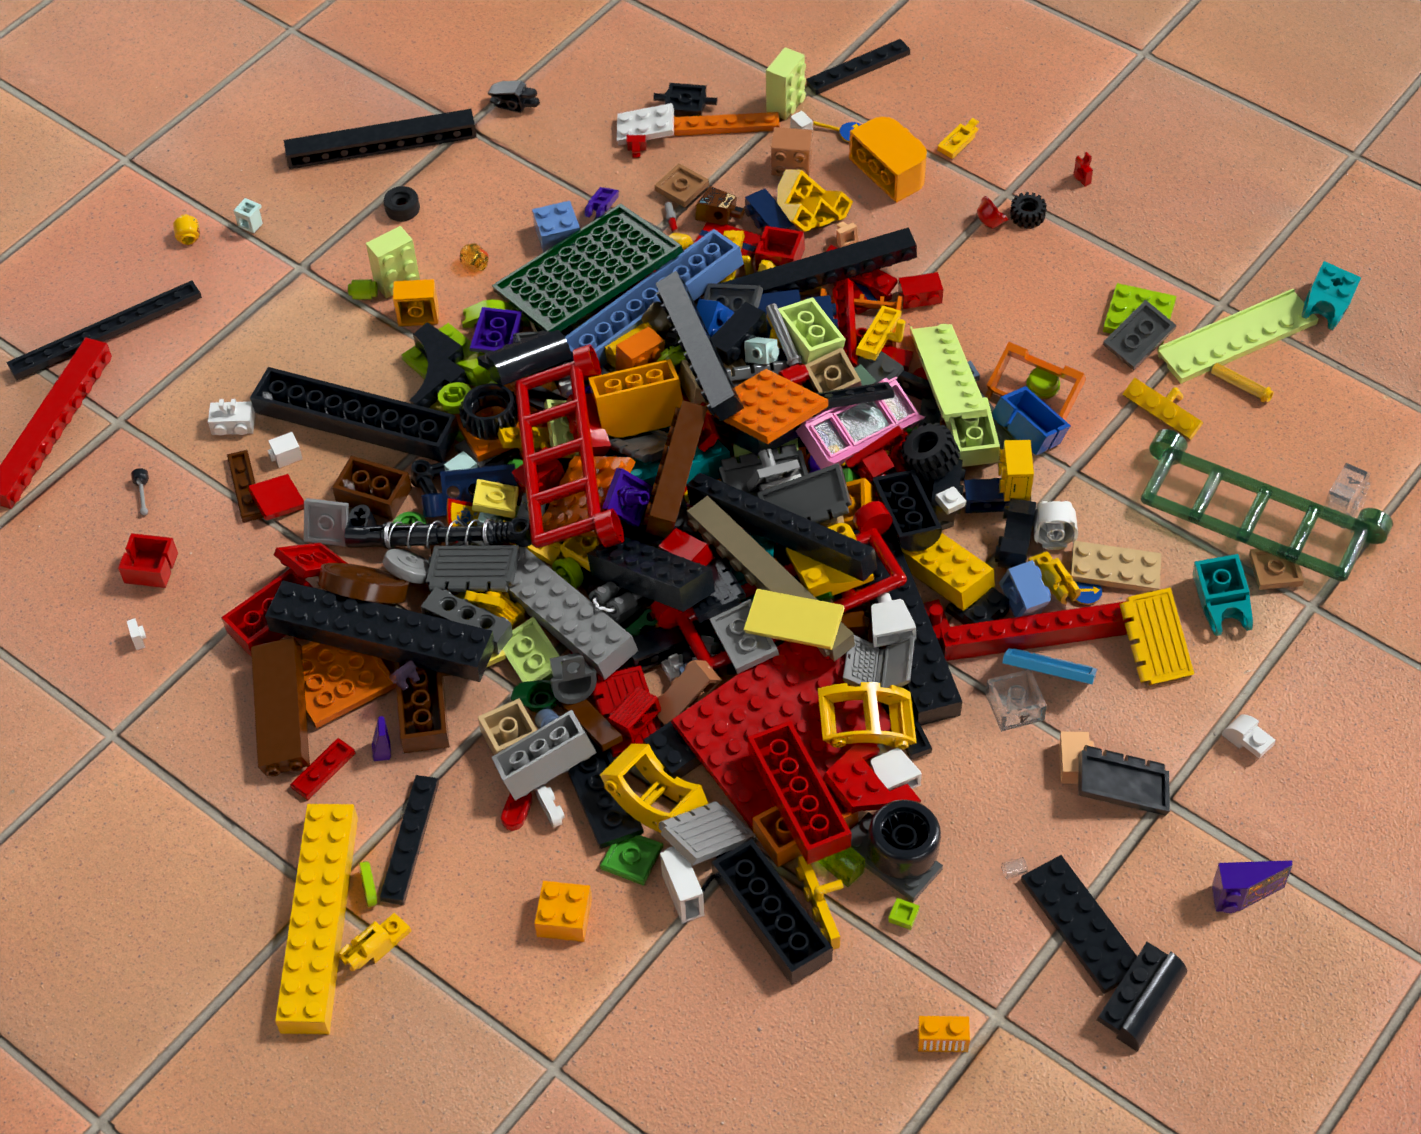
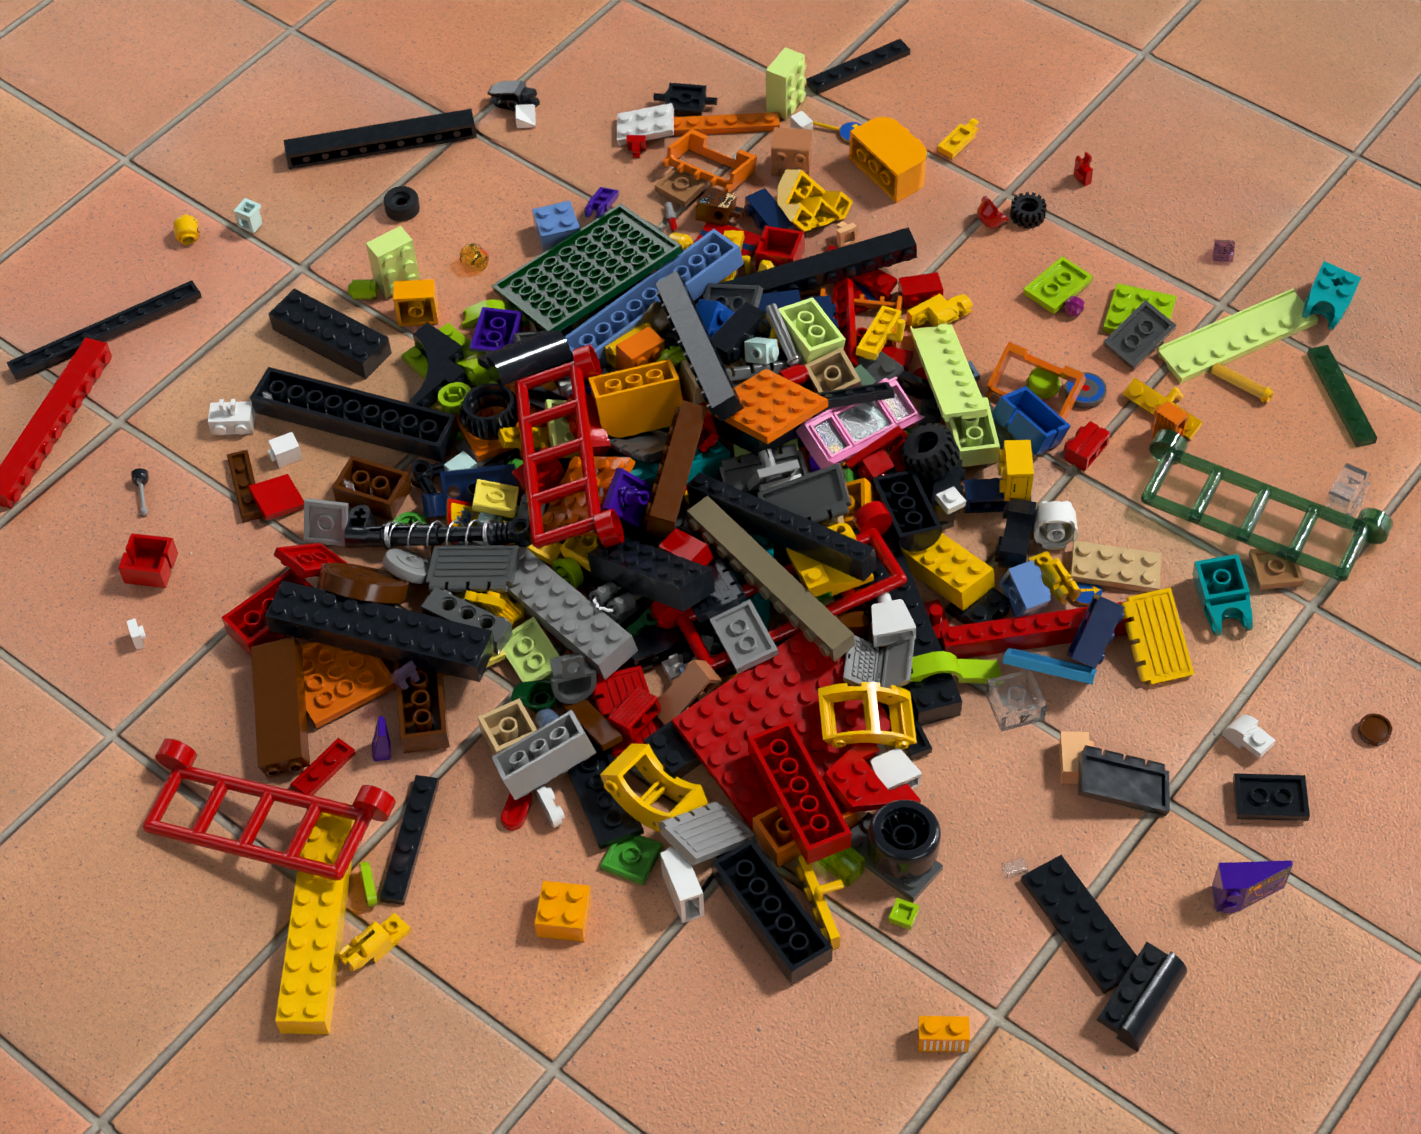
light yellow tile [744,589,845,650] -> none
none -> red fence [143,738,396,881]
none -> black brick [268,288,392,379]
none -> white slope [516,104,536,128]
none -> orange hinge [662,129,757,193]
none -> yellow plate [906,294,973,328]
none -> lime piece [910,651,1003,684]
none -> lime plate [1023,256,1093,314]
none -> red brick [1064,421,1110,471]
none -> magenta plate [1065,296,1085,317]
none -> tile [1065,372,1107,408]
none -> dark blue brick [1066,594,1124,669]
none -> orange brick [1151,401,1189,451]
none -> tile [1212,239,1235,262]
none -> black plate [1233,773,1310,821]
none -> clear green plate [1307,345,1377,447]
none -> reddish brown piece [1358,713,1392,746]

